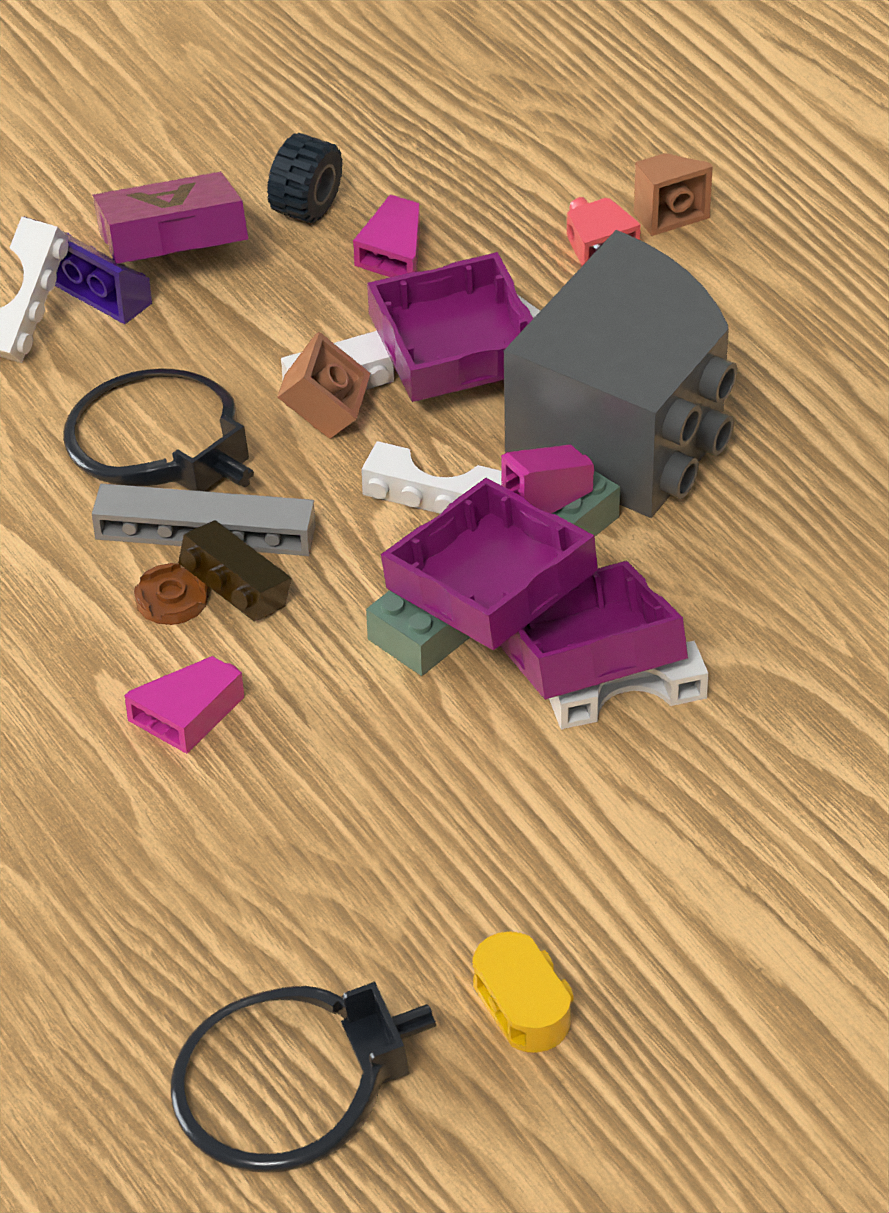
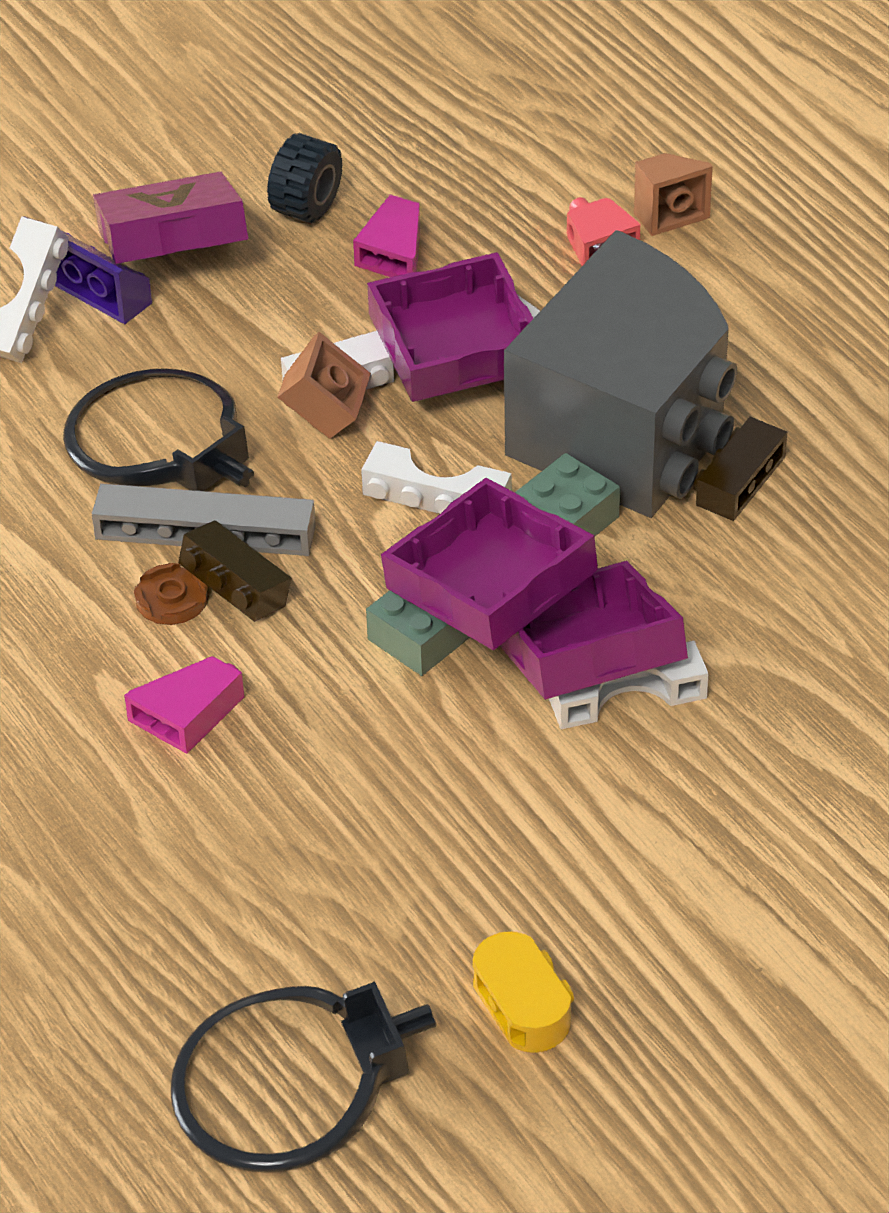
dark pink slope [501,444,594,514] -> none
none -> dark brown brick [694,416,787,521]

